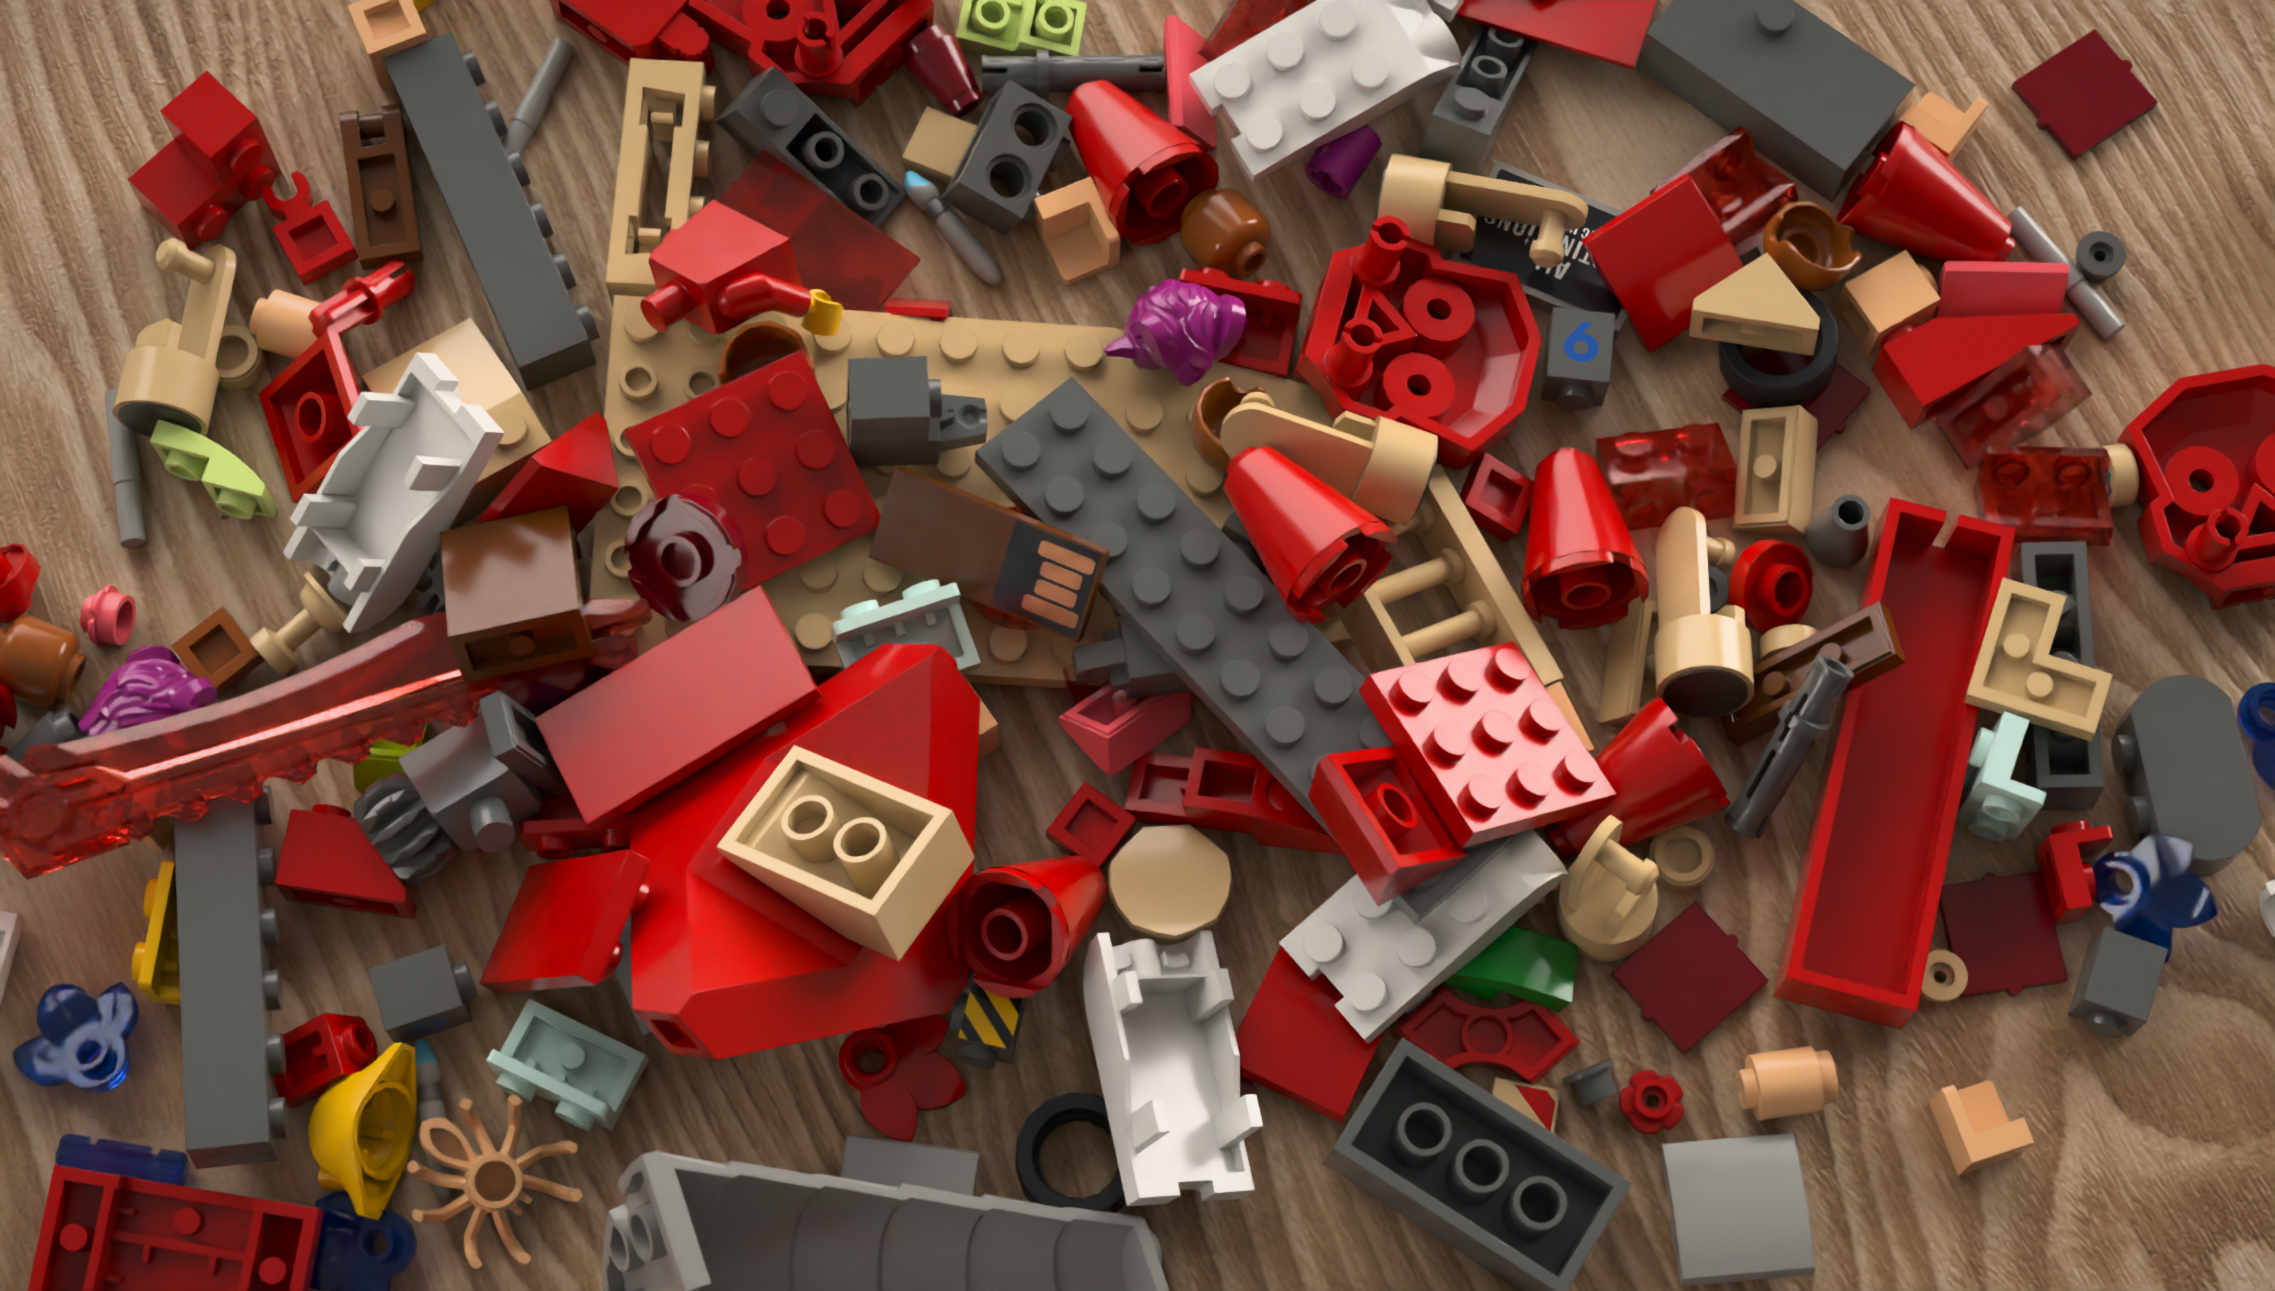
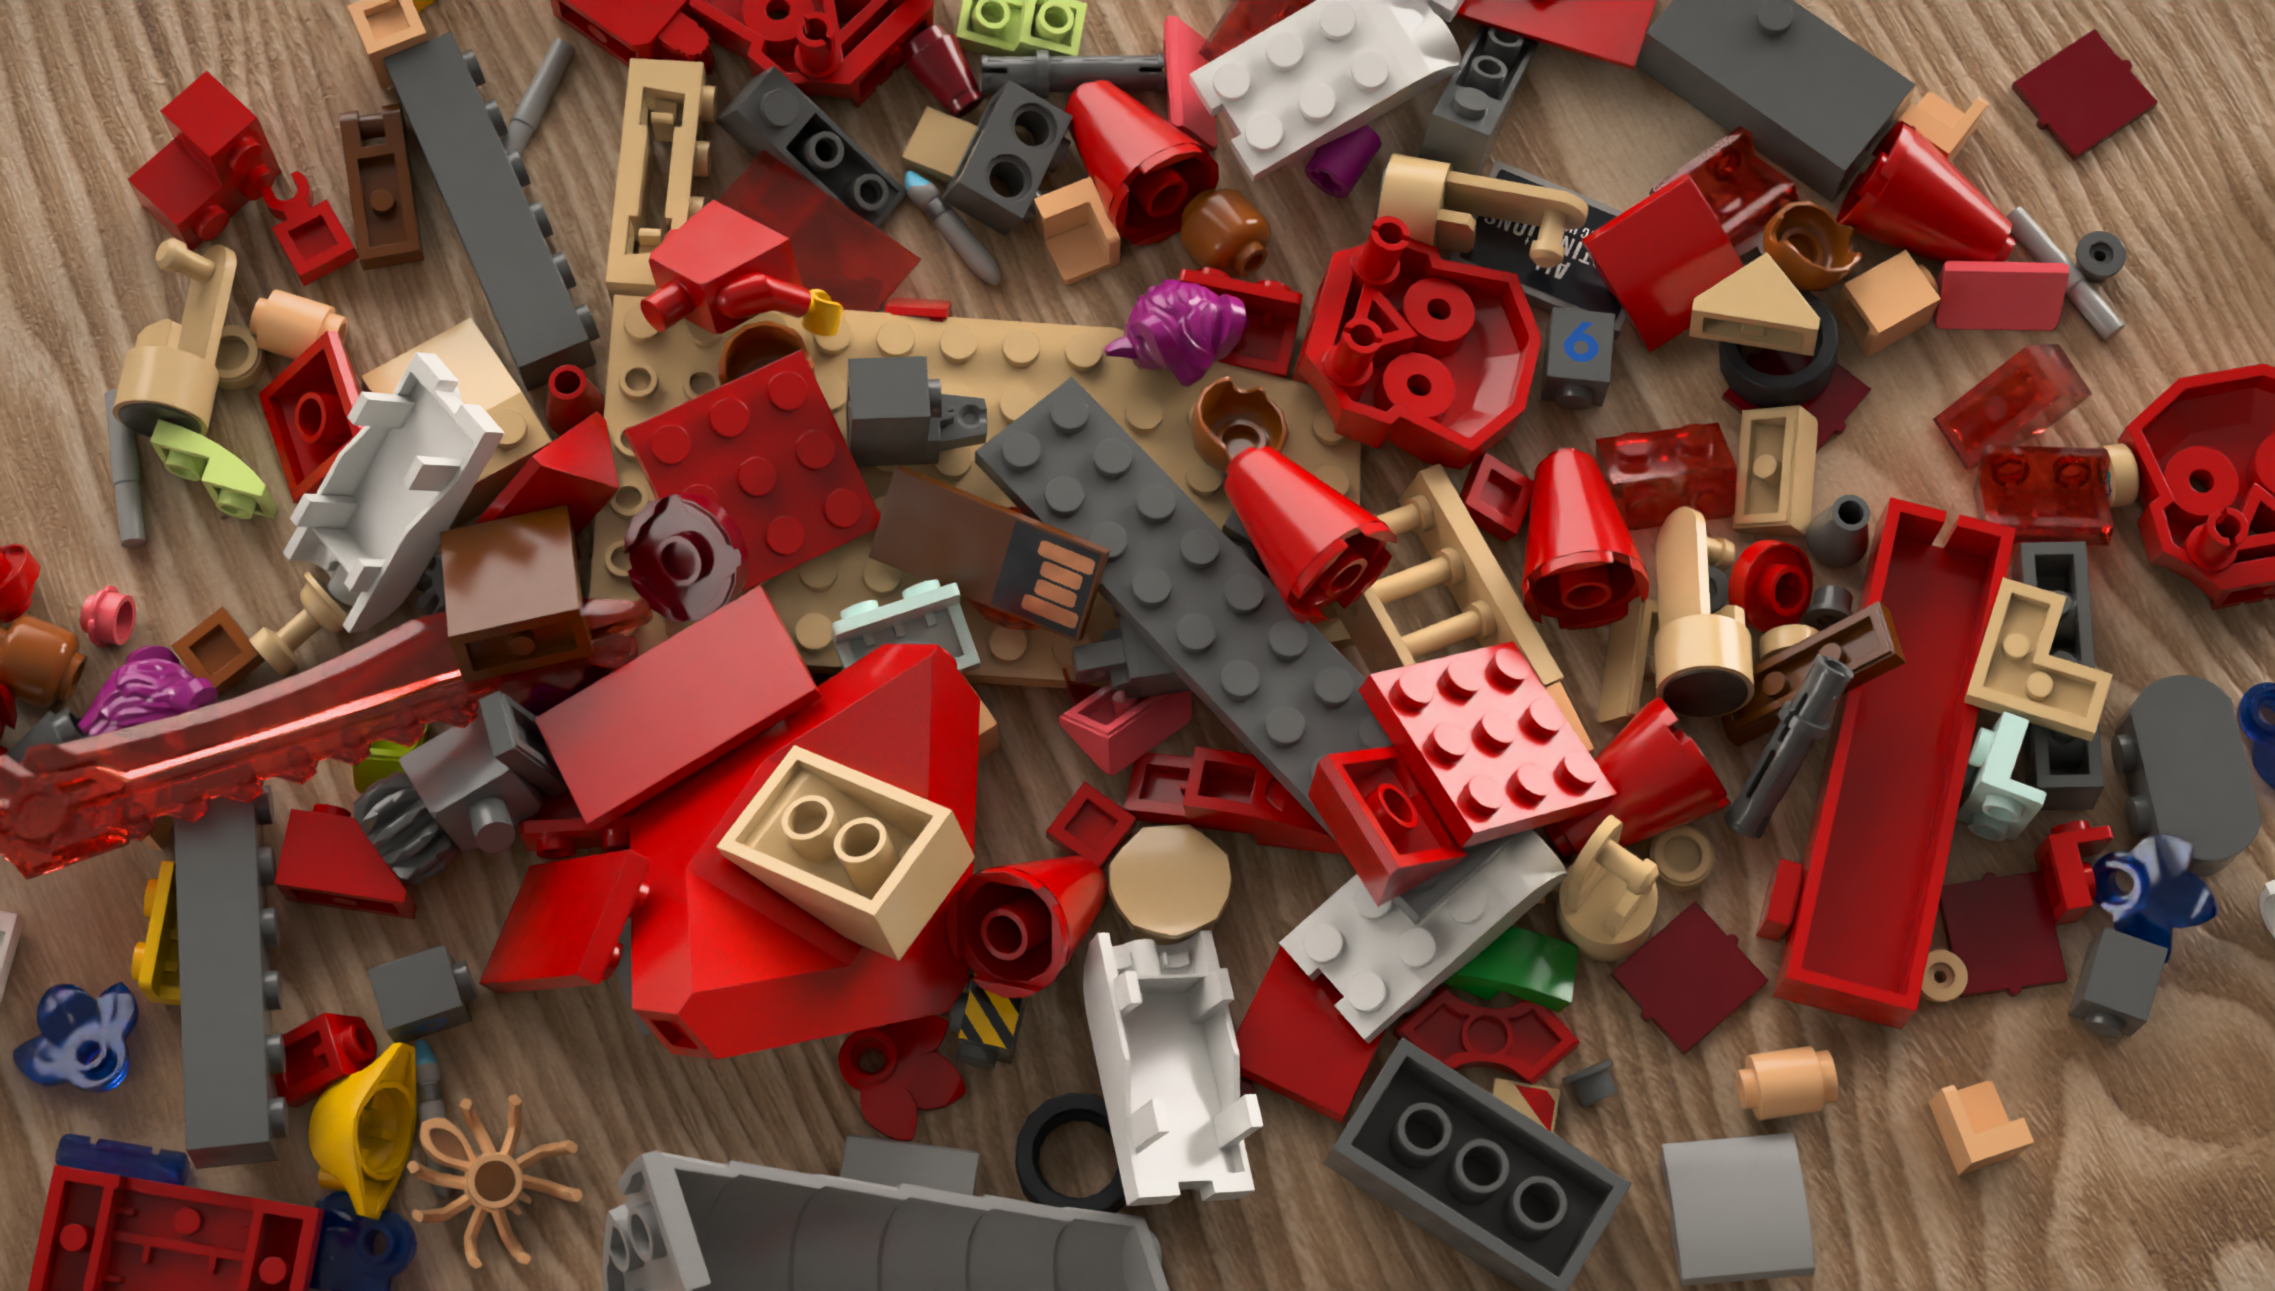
red axle [308,259,416,338] -> none
light aqua bracket [486,999,649,1131] -> none
tan piece [1220,392,1438,526] -> none
red plate [1619,1070,1684,1135] -> none
red slope [1871,313,2081,430] -> none
none -> red cone [545,365,605,436]
none -> red tile [1756,858,1805,942]
none -> dark grey piece [1804,585,1853,631]

